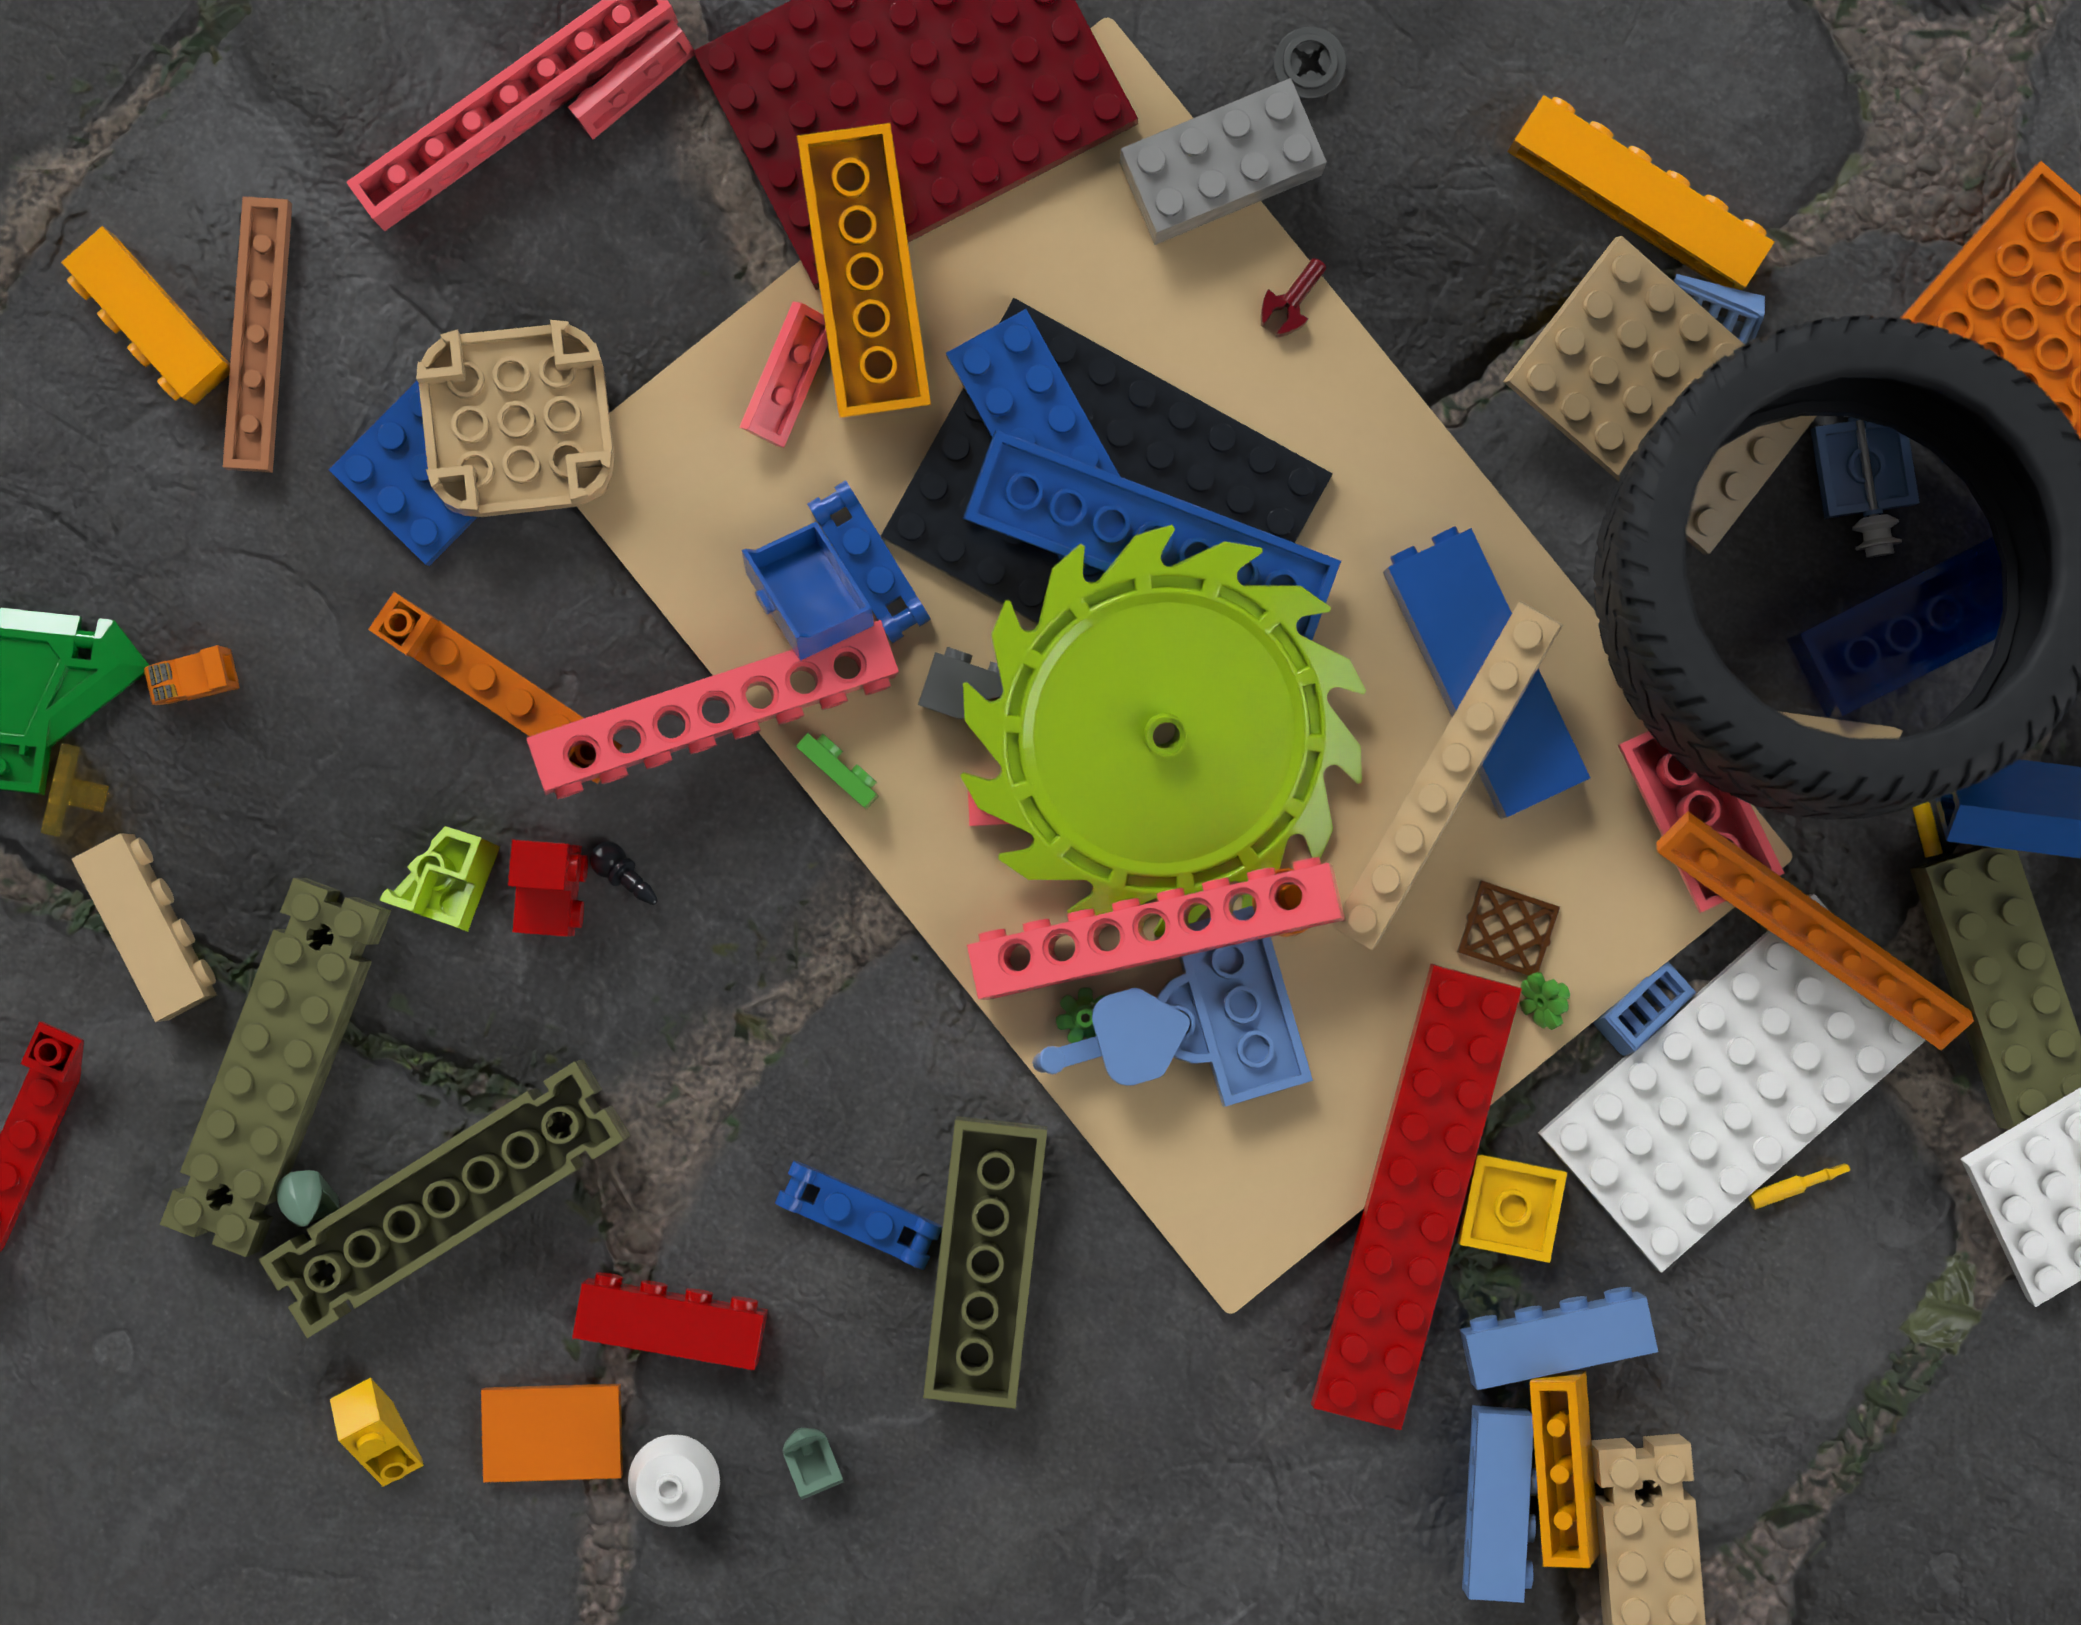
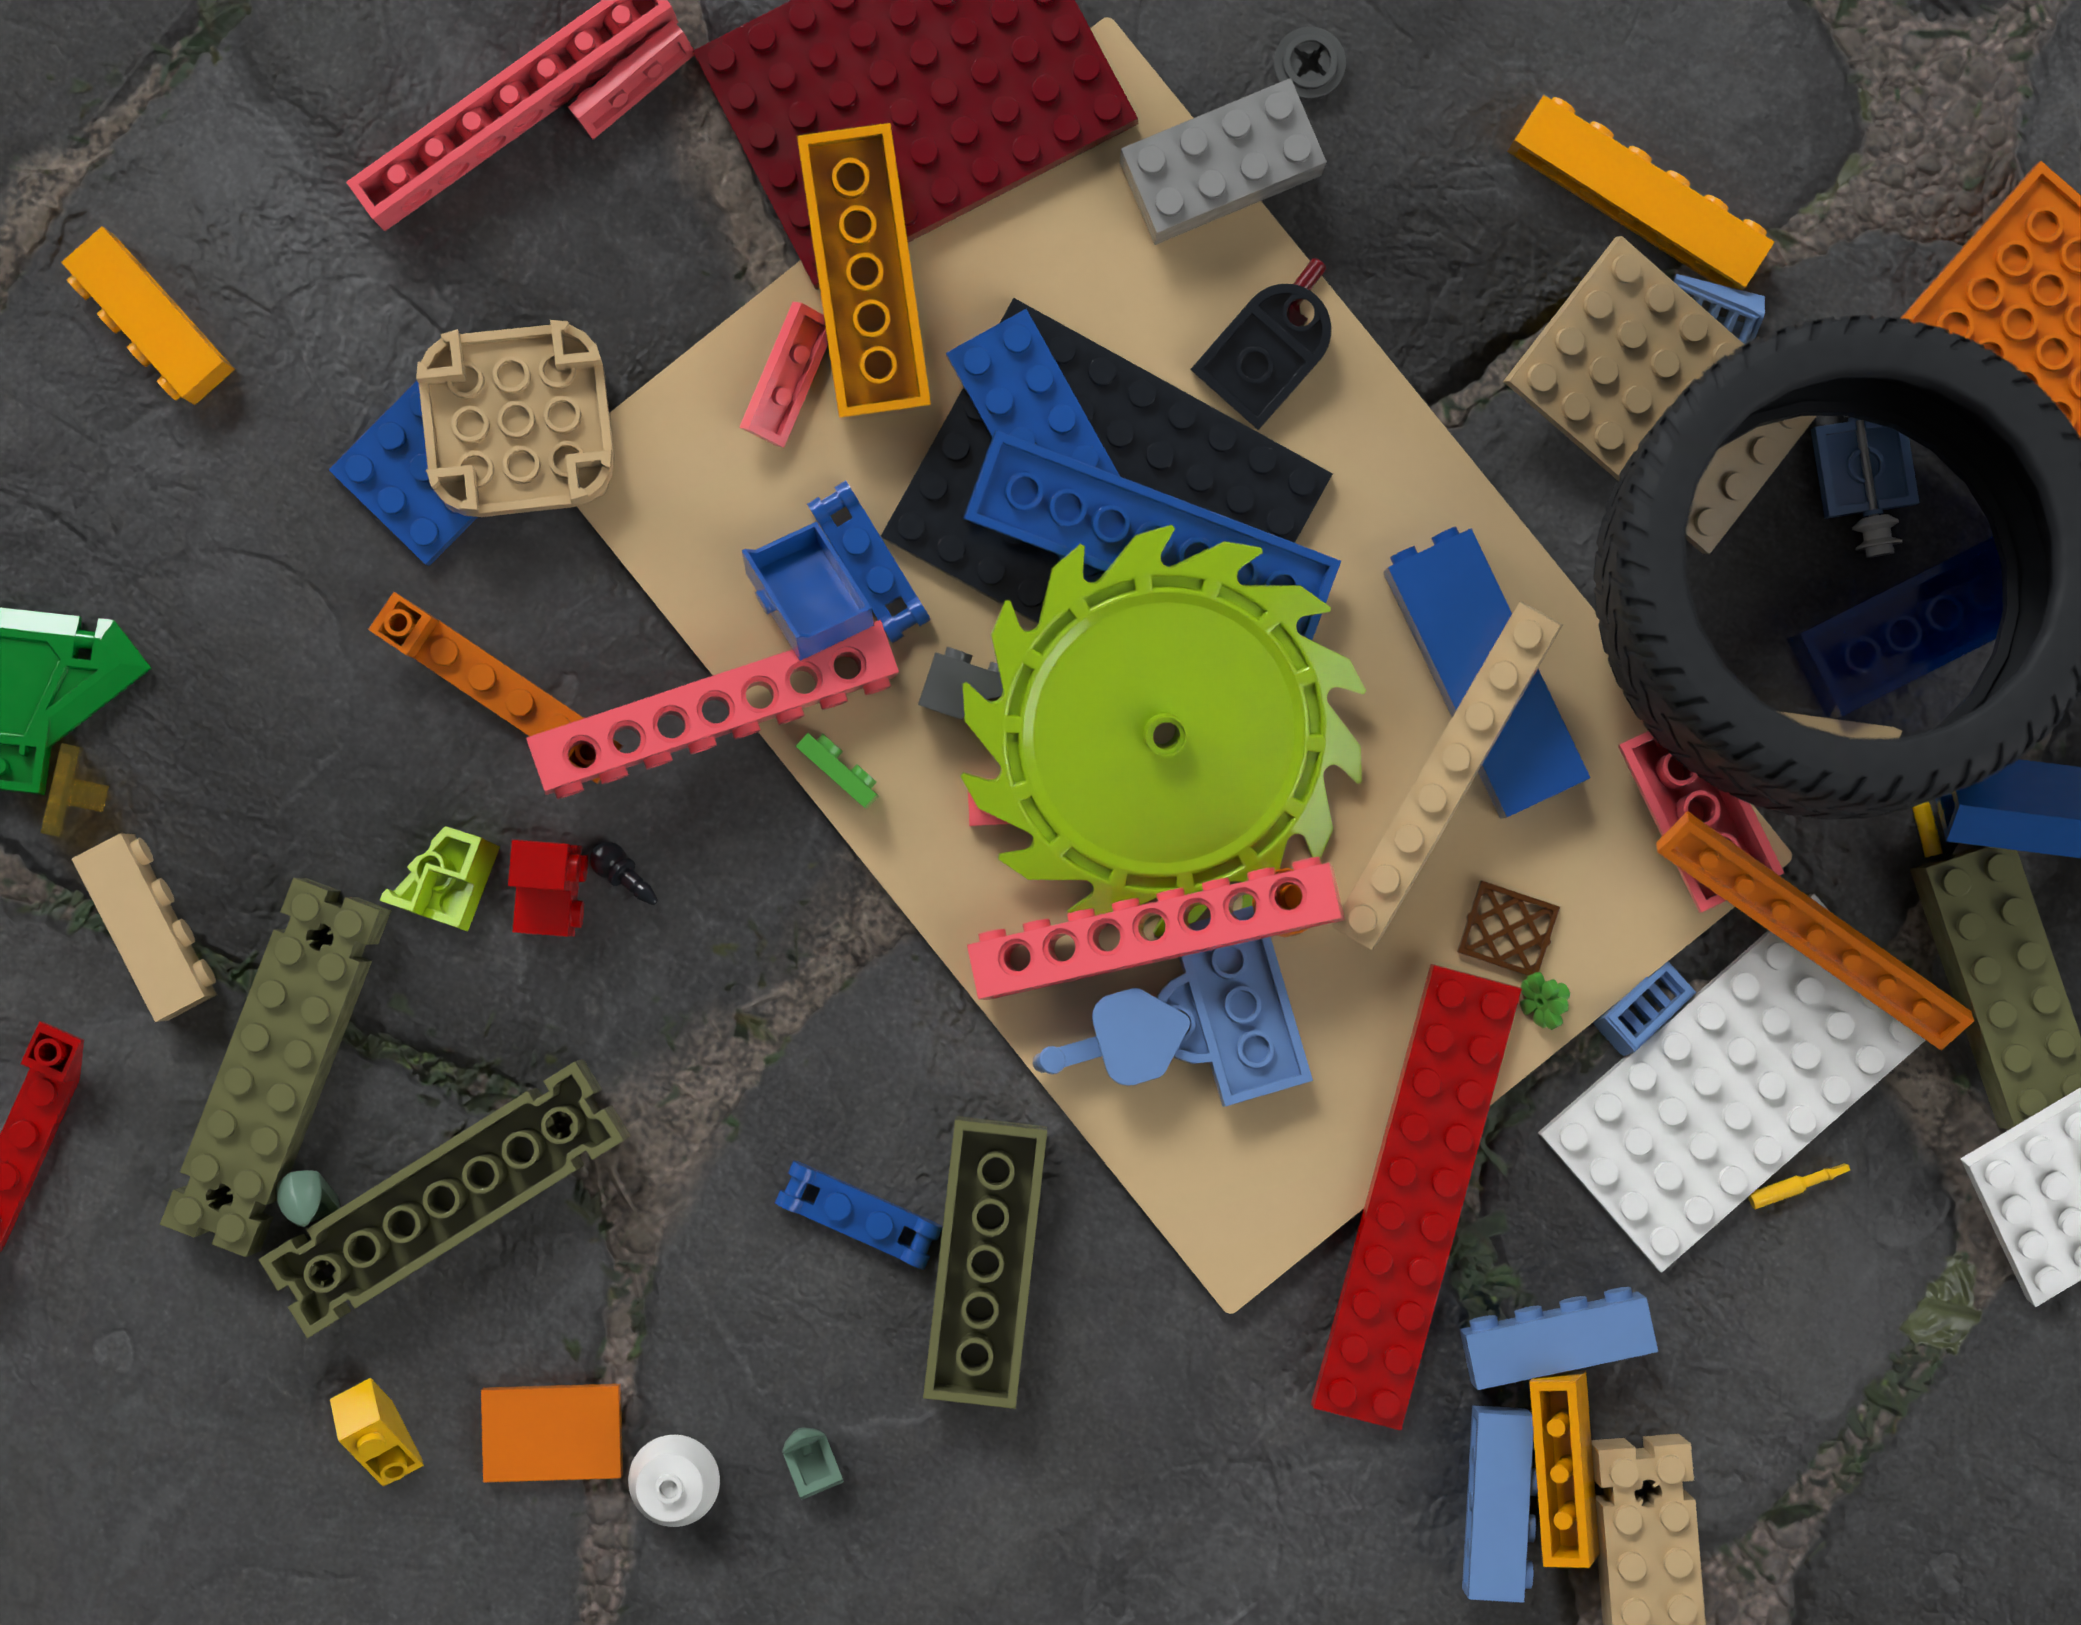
orange leg [144,645,240,705] -> none
nougat plate [223,197,292,473] -> none
red brick [572,1272,768,1370] -> none
bright green plant [1056,987,1105,1043] -> none
yellow plate [1457,1154,1567,1263] -> none
none -> black tile [1190,284,1332,430]

